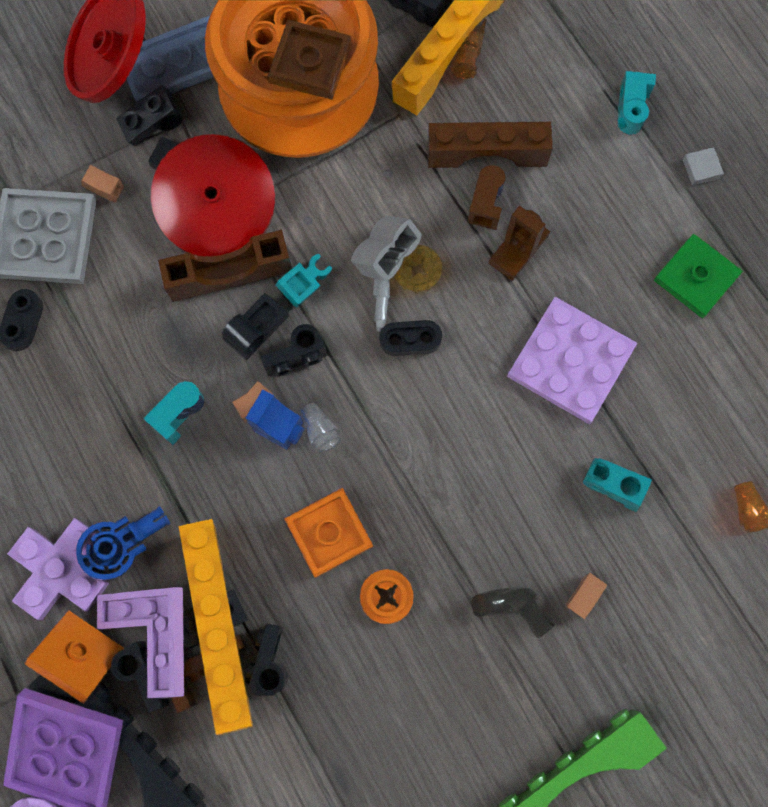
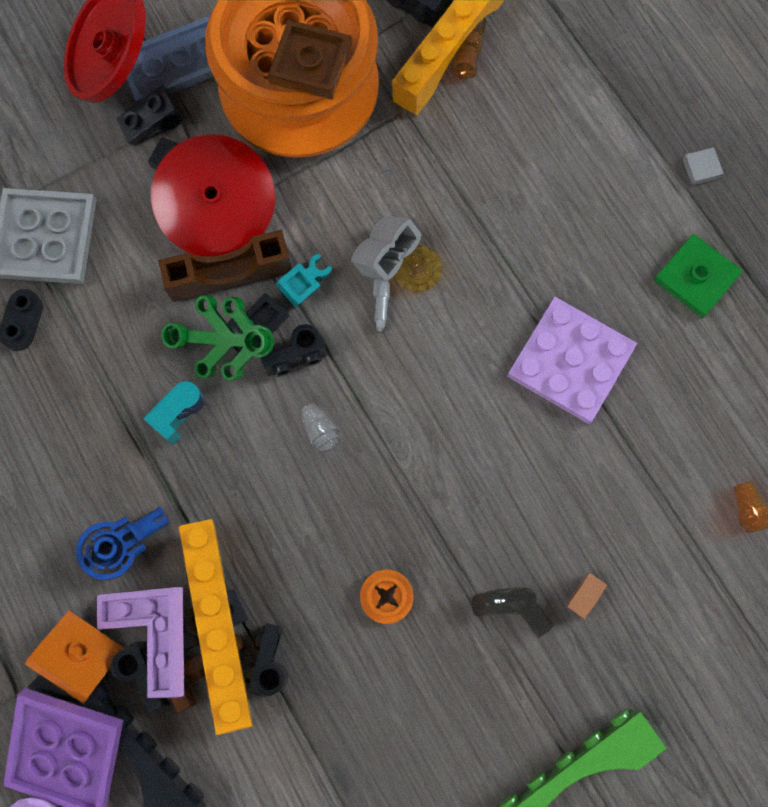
lavender plate [7,518,109,621] -> none
nougat piece [81,165,124,203] -> none
nougat piece [232,381,273,423] -> none
blue arch [245,389,304,450] -> none
orange plate [284,488,374,578] -> none
black plate [379,320,442,356] -> none
reddish brown arch [427,121,553,168] -> none
reddish brown leg [467,165,506,230] -> none
reddish brown bracket [488,205,551,281] -> none
teal leg [583,458,652,512] -> none
teal leg [617,71,656,135] -> none
none -> green plant [161,296,274,381]

